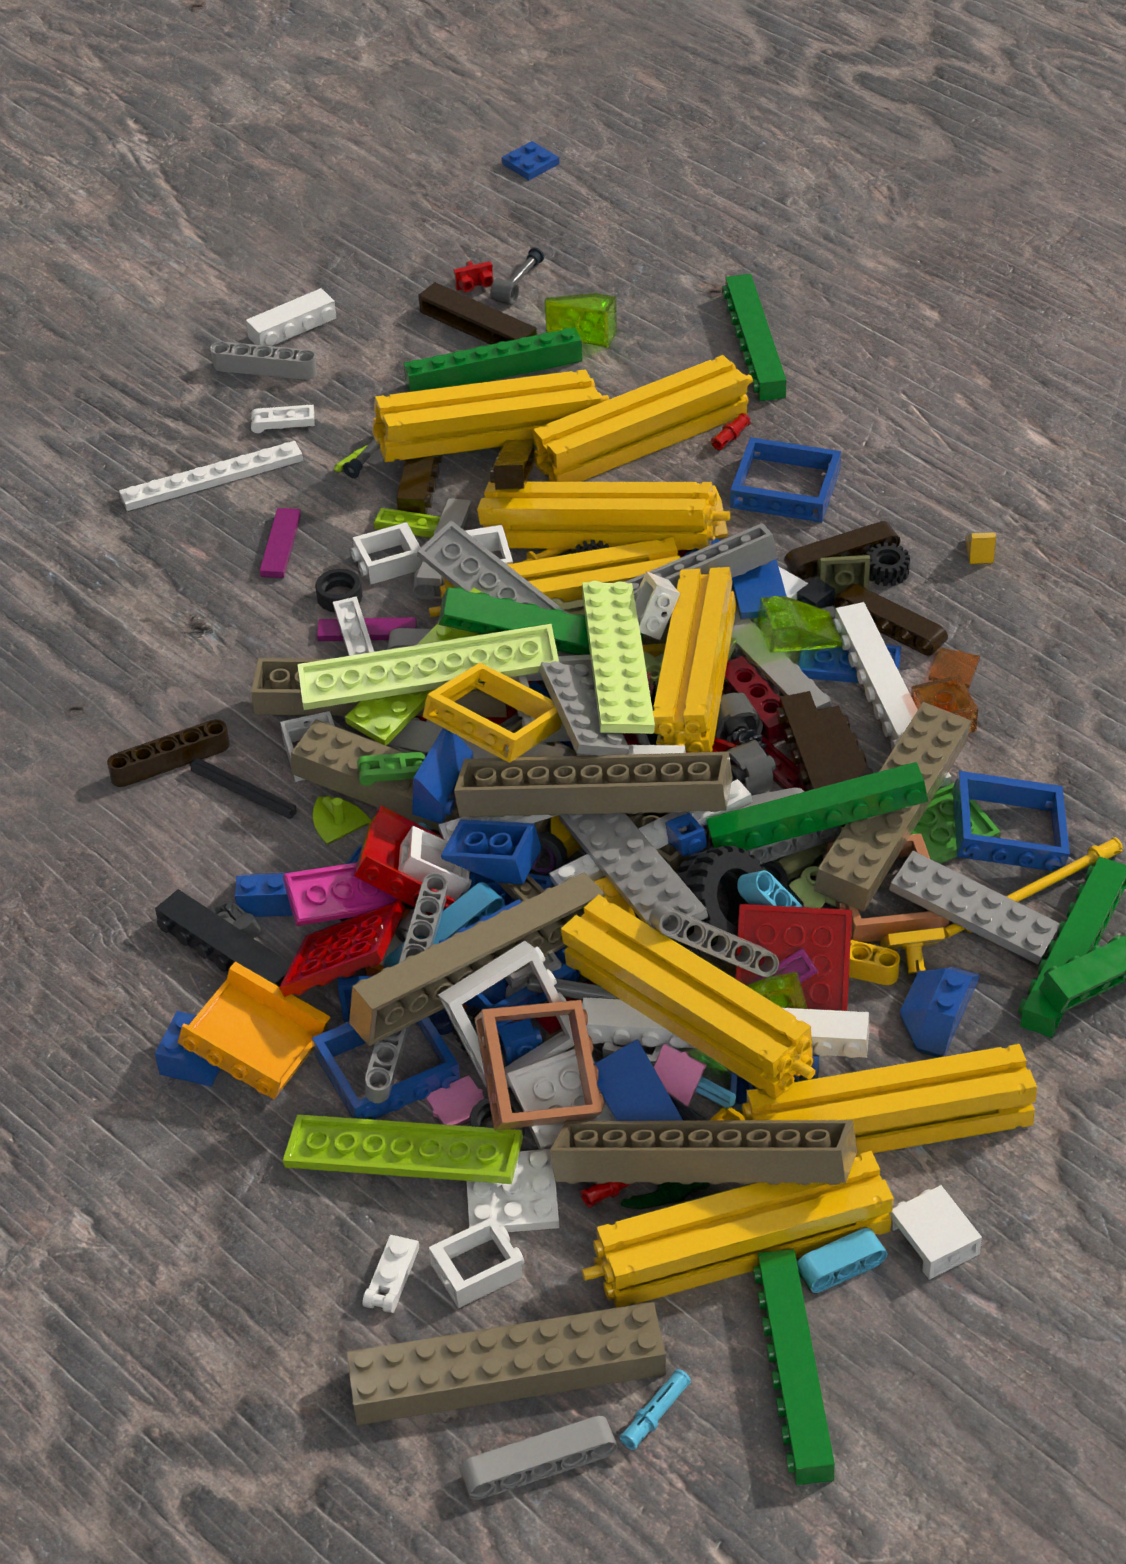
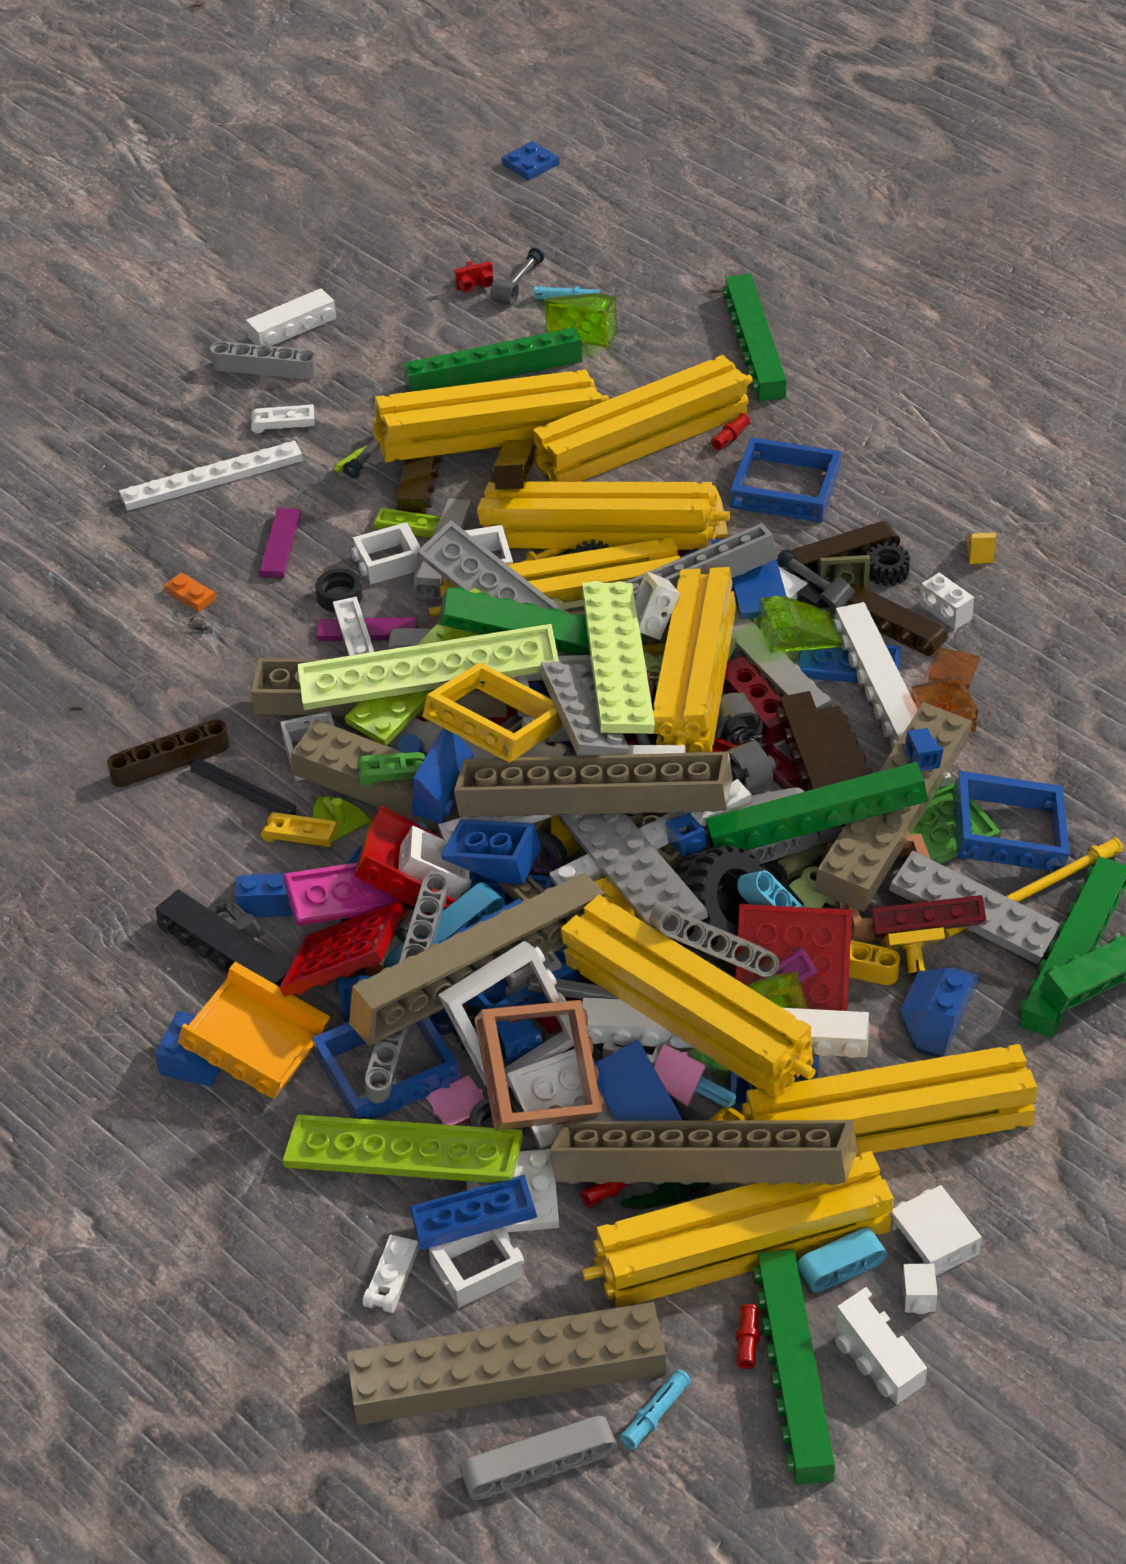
dark brown brick [418,282,537,345] -> none
none -> orange plate [164,573,216,612]
none -> yellow plate [261,813,338,847]
none -> blue tile [397,734,424,753]
none -> blue tile [410,1175,537,1250]
none -> medium azure pin [534,286,600,304]
none -> red pin [735,1304,760,1369]
none -> dark grey piece [777,549,855,610]
none -> white wedge [835,1287,927,1405]
none -> dark red tile [871,895,987,937]
none -> white brick [902,1264,937,1314]
none -> blue brick [904,728,944,771]
none -> white brick [920,573,974,630]

